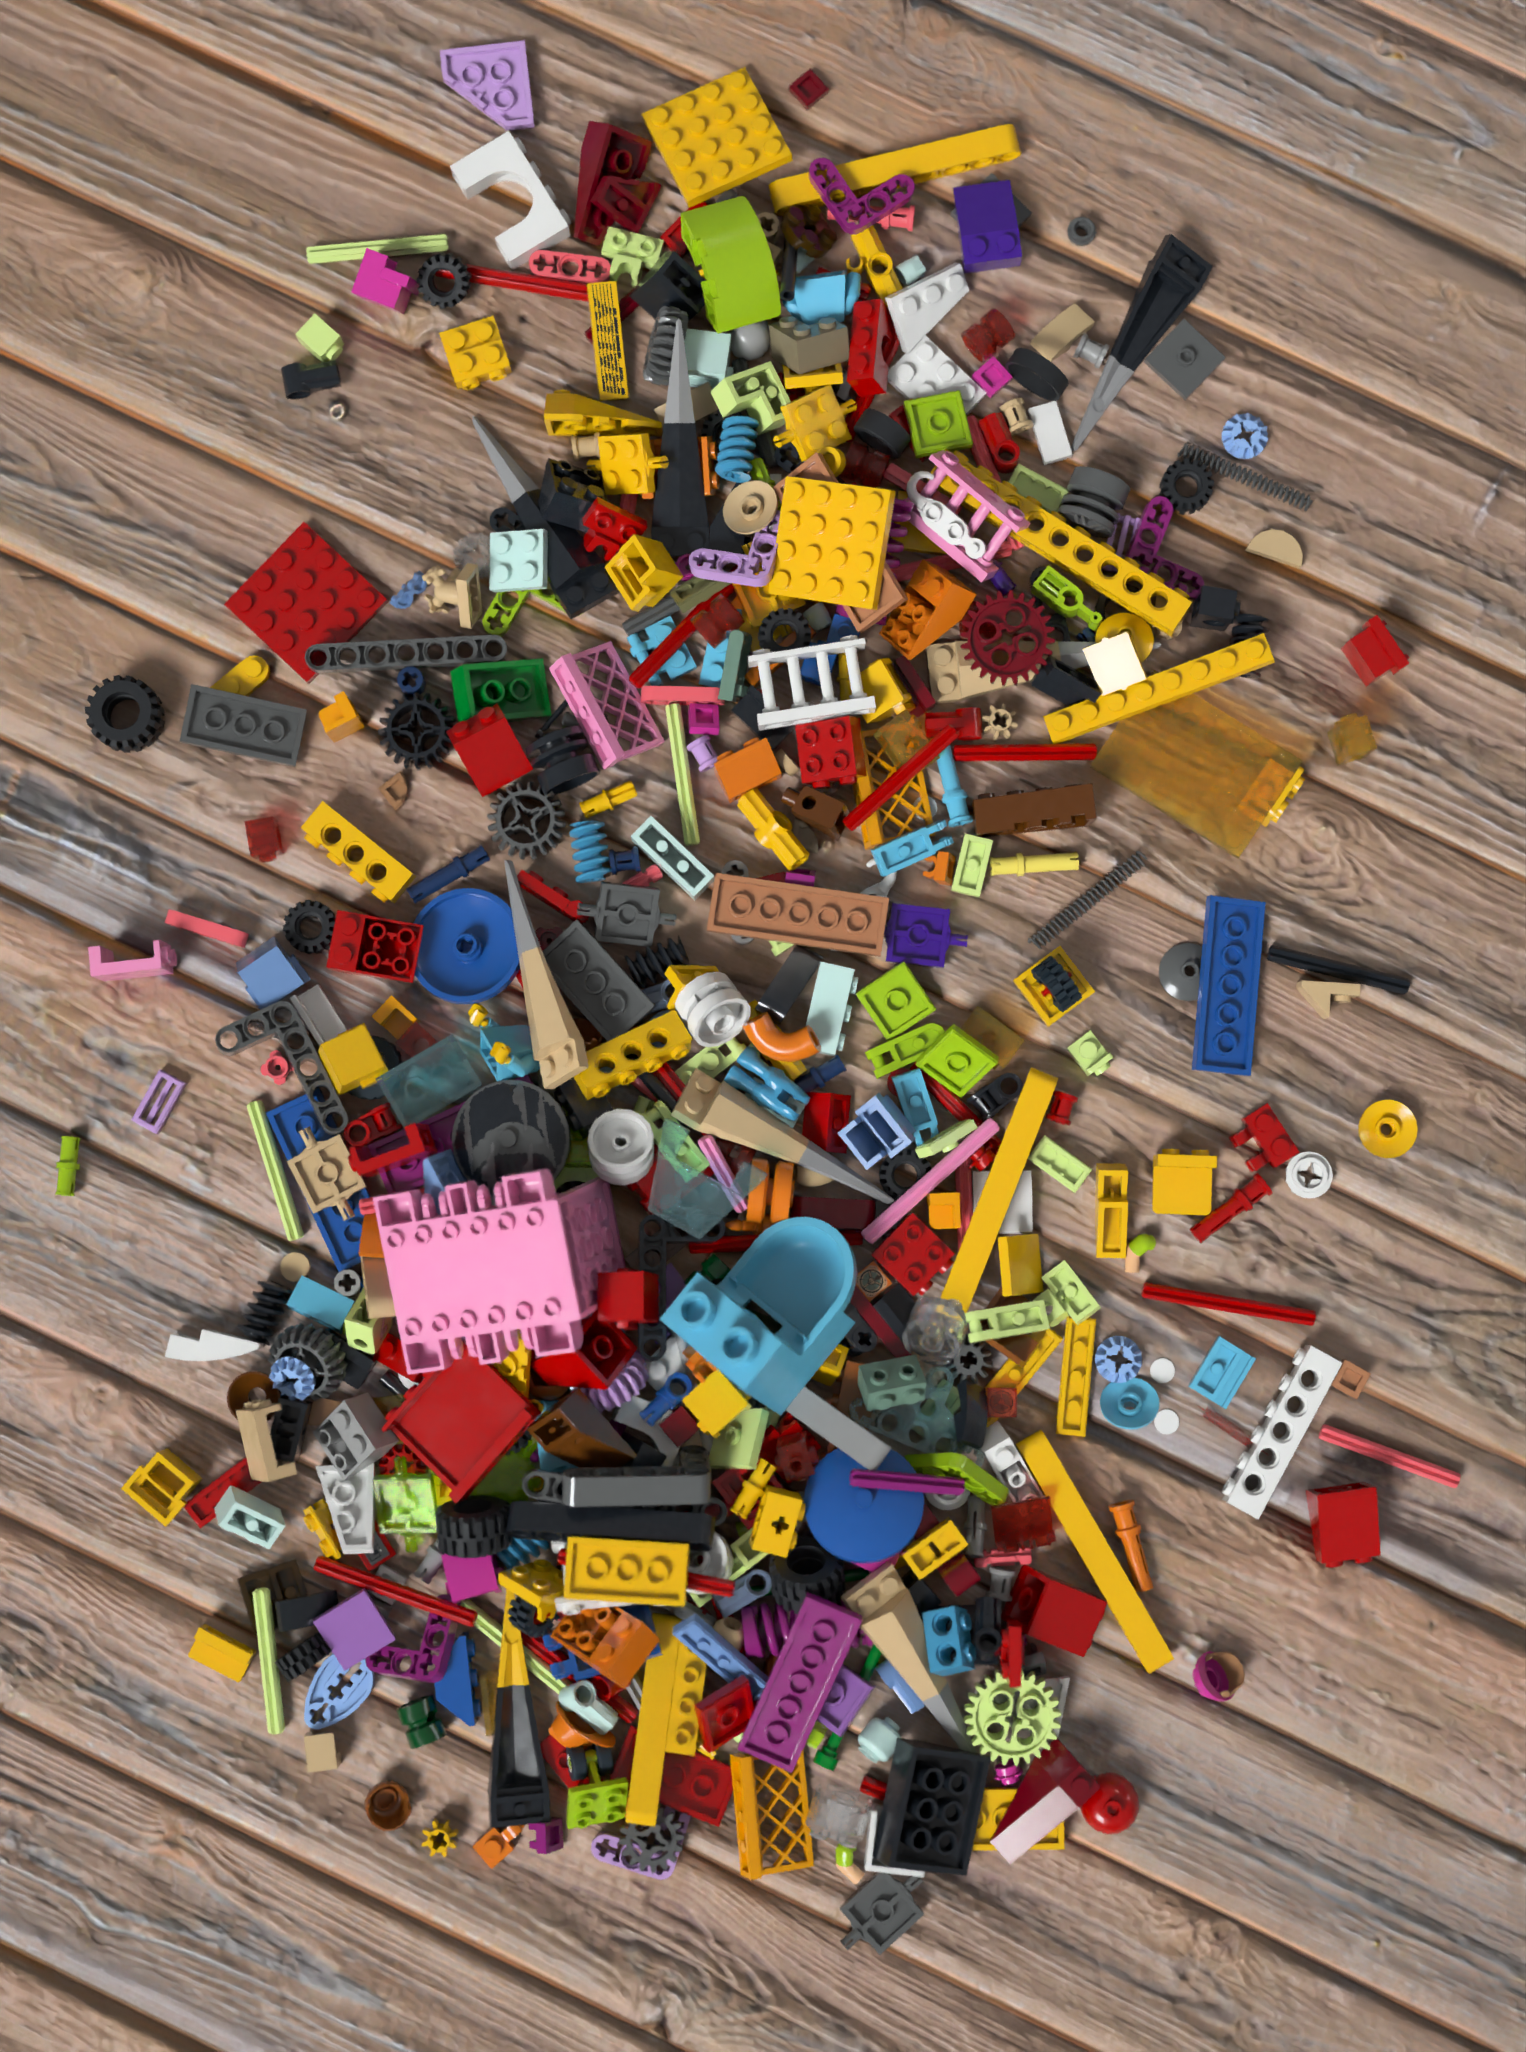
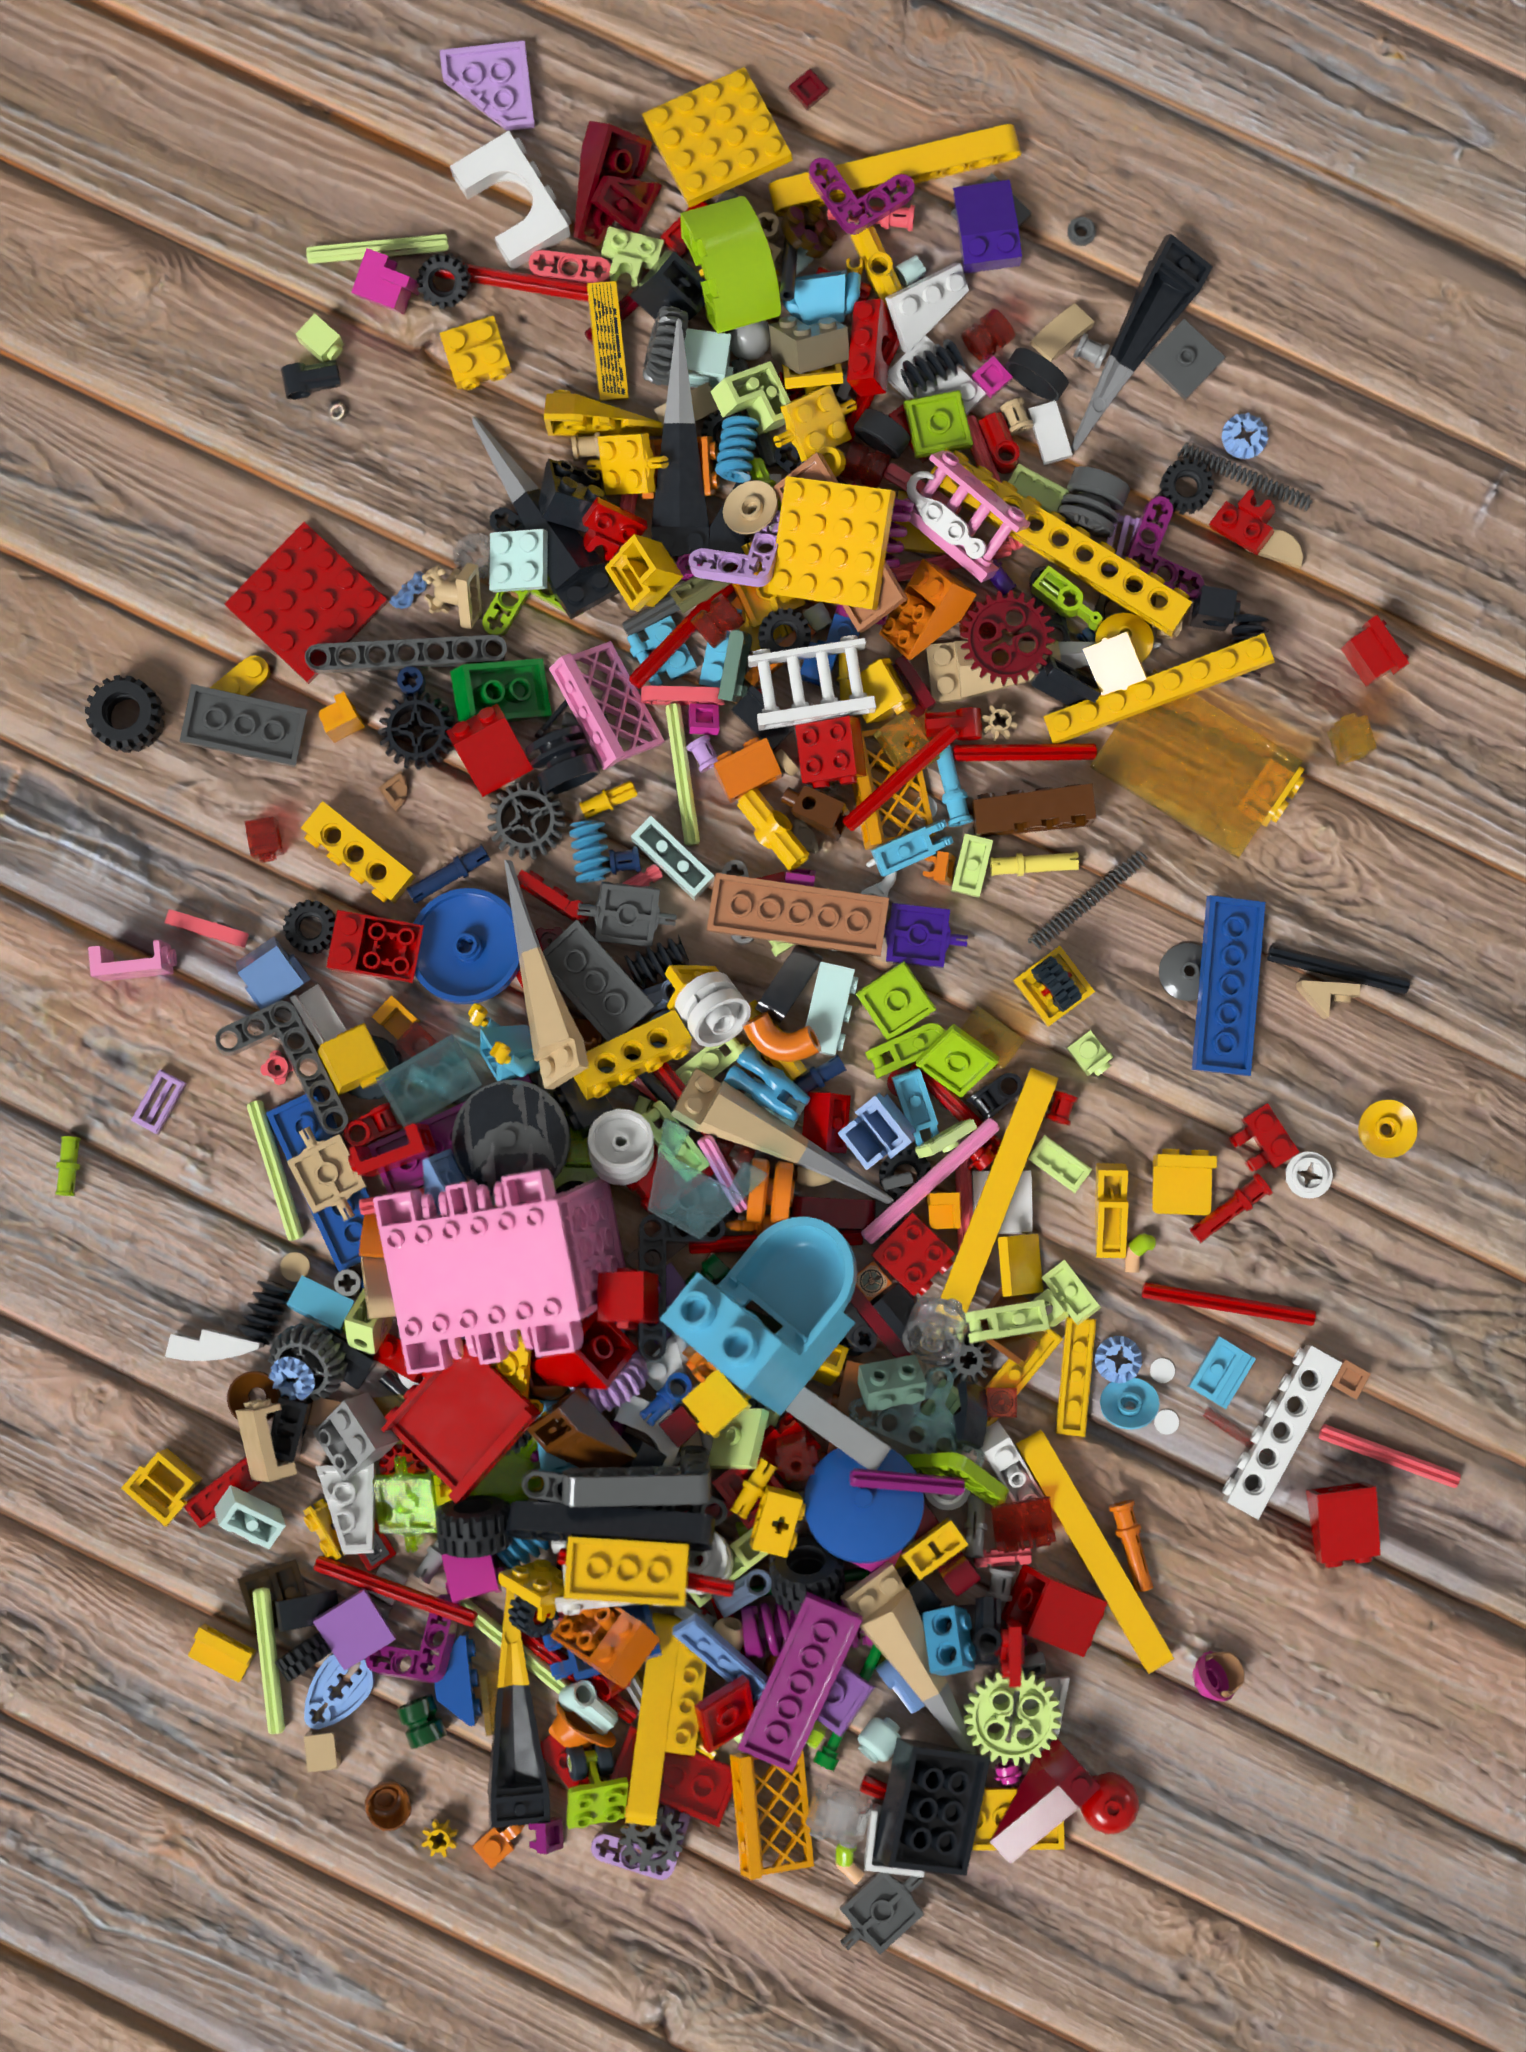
none -> dark grey tile [881,1172,914,1191]
none -> black piece [900,339,965,397]
none -> red plate [1209,489,1275,555]

